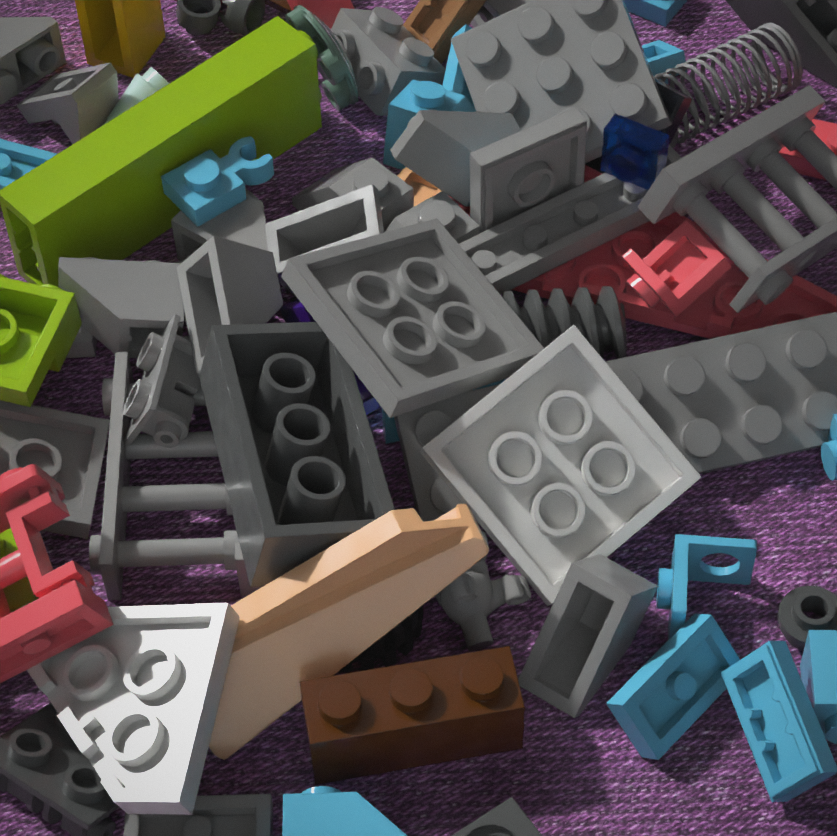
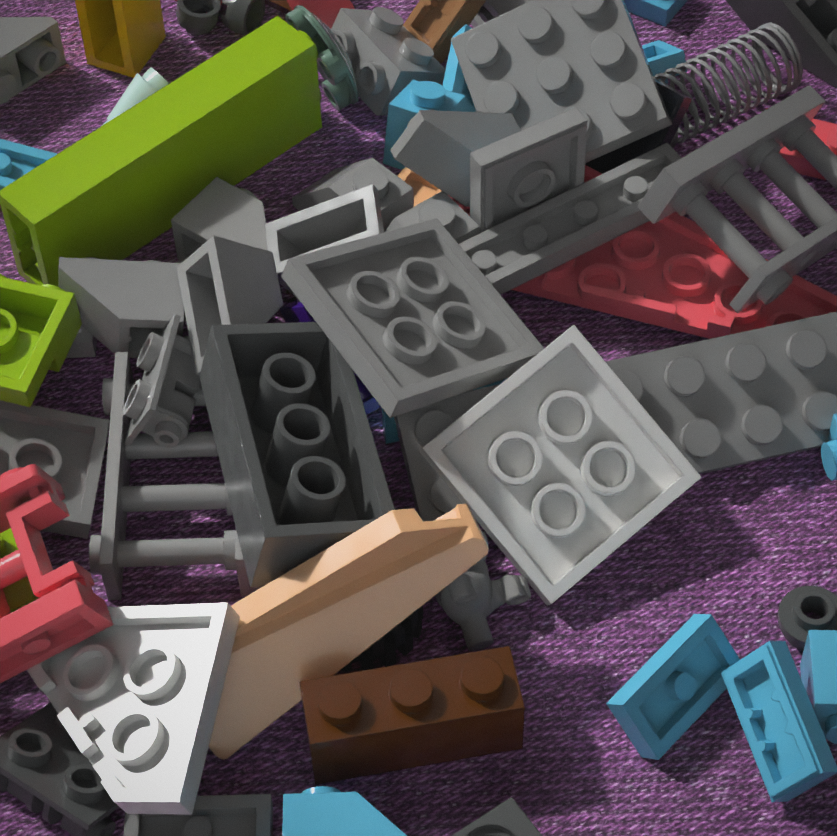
light grey slope [16,62,119,144] -> none
medium azure plate [161,136,274,227] -> none
dark grey piece [502,286,627,359] -> none
light grey slope [518,554,658,718] -> none
clear blue plate [601,113,670,190] -> none
coral bracket [621,219,731,318] -> none
medium azure bracket [656,534,757,640] -> none

